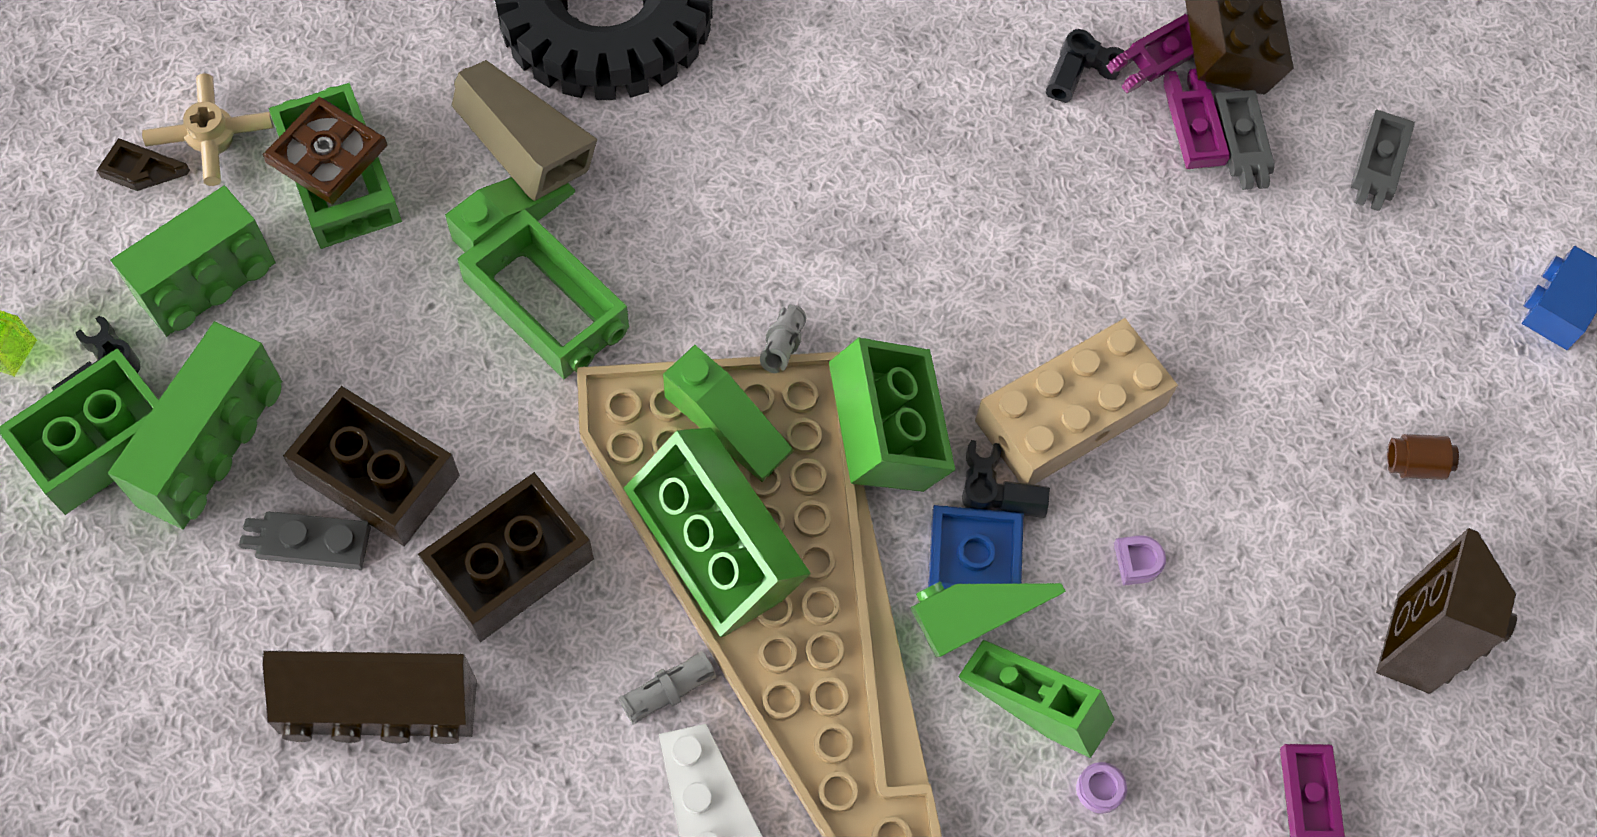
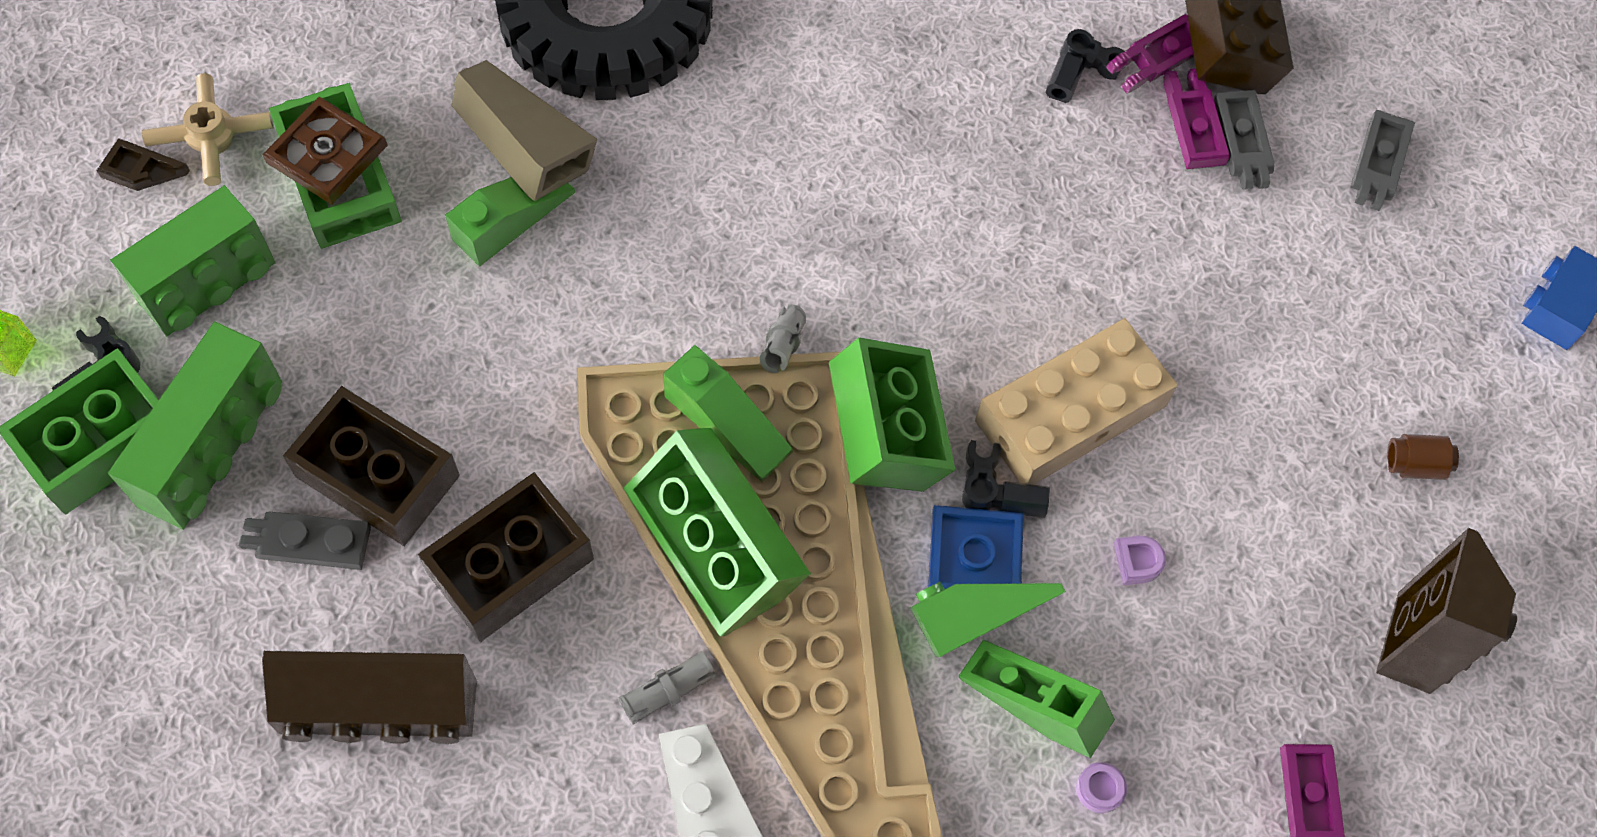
bright green piece [457,209,629,380] -> none

